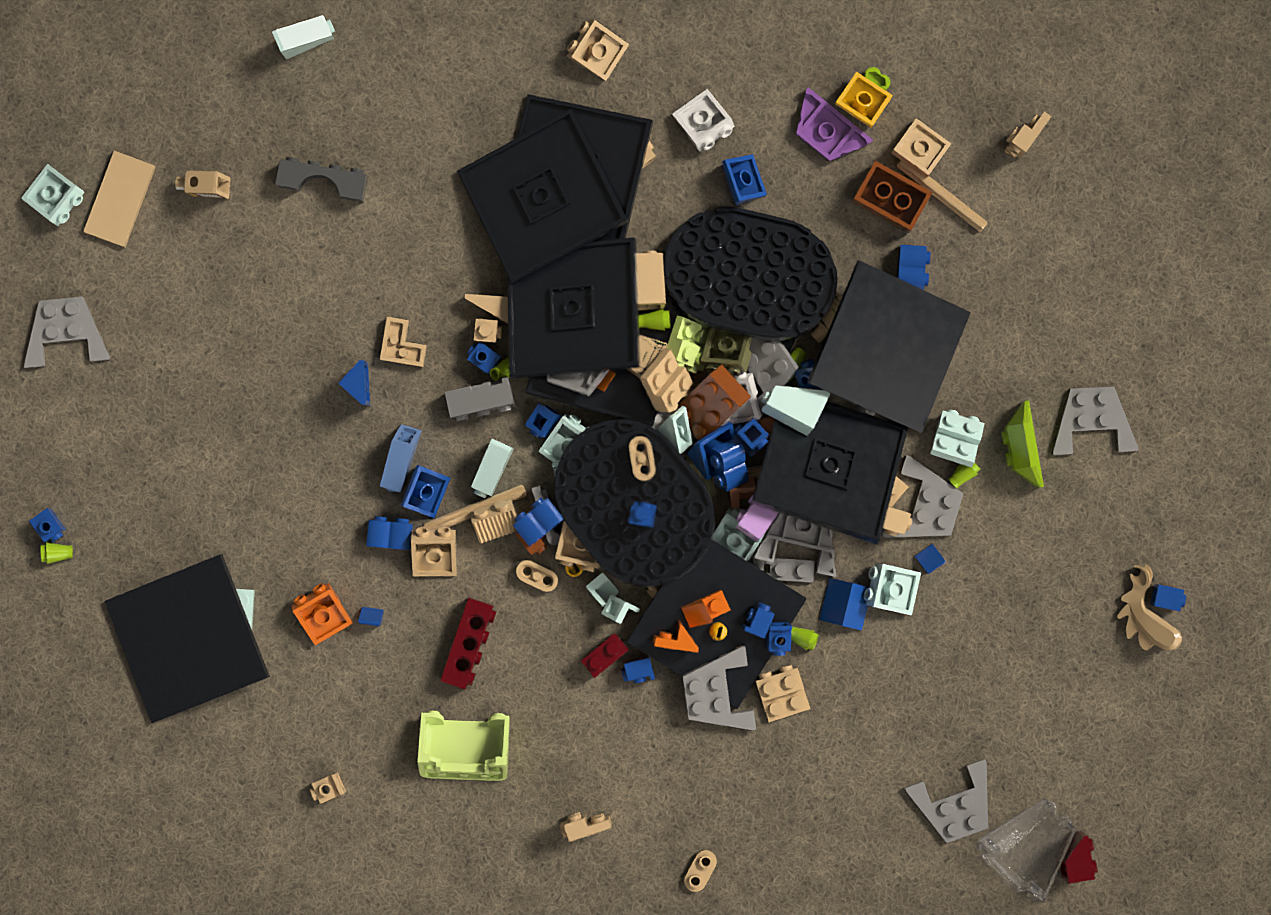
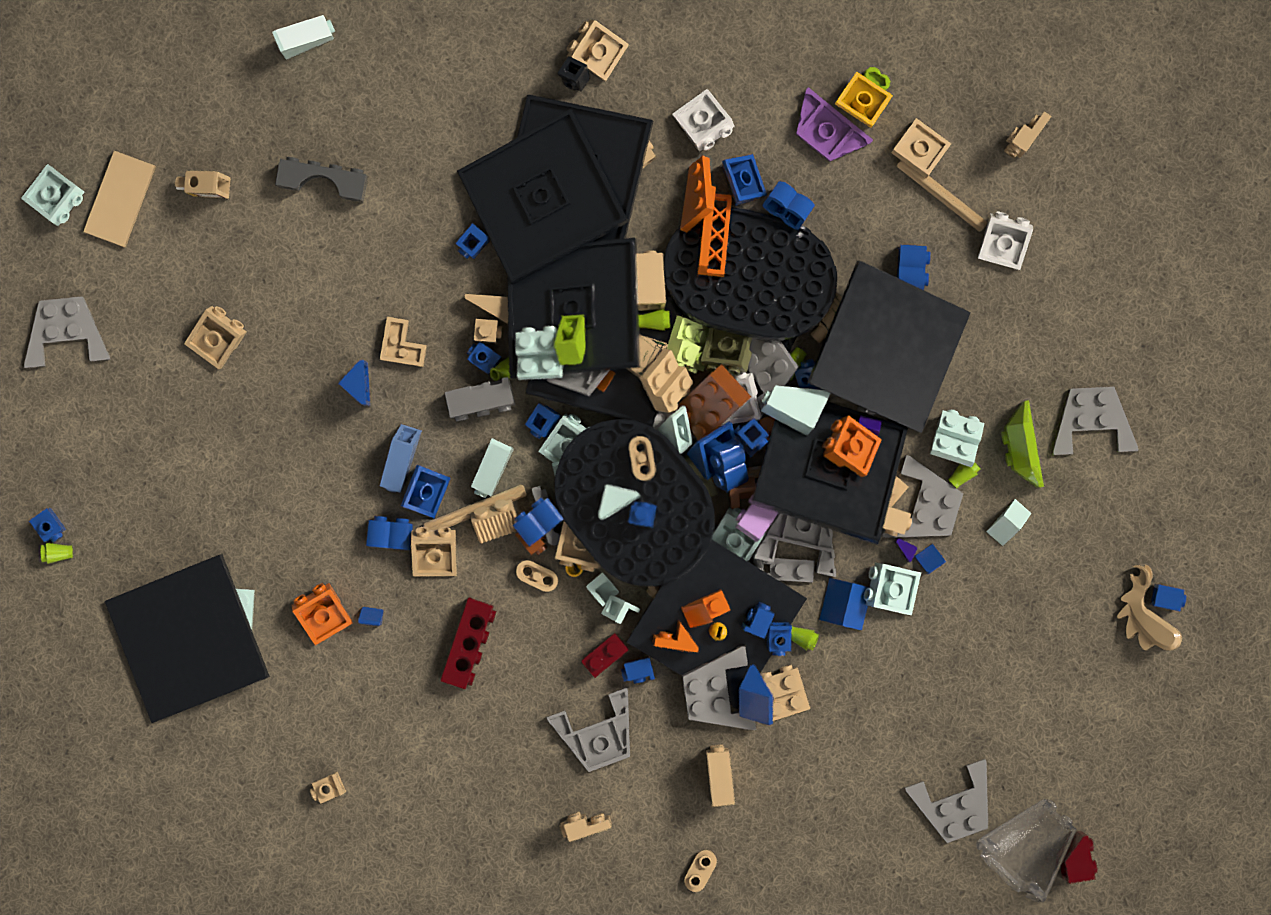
yellowish green windscreen [418,711,510,781] -> none
dark orange brick [852,161,933,234] -> none
none -> tan plate [184,306,247,369]
none -> blue brick [456,223,491,259]
none -> light aqua plate [515,326,563,380]
none -> light grey wing [547,687,630,772]
none -> lime slope [554,315,585,365]
none -> black brick [558,56,590,92]
none -> light aqua slope [599,485,640,520]
none -> orange wing [680,155,714,233]
none -> orange fence [698,186,732,277]
none -> tan brick [706,744,735,807]
none -> blue slope [739,665,773,725]
none -> blue brick [763,181,815,230]
none -> orange plate [823,416,882,477]
none -> dark purple slope [859,415,882,436]
none -> dark purple slope [894,538,918,563]
none -> white plate [978,211,1033,270]
none -> light aqua slope [986,499,1031,546]

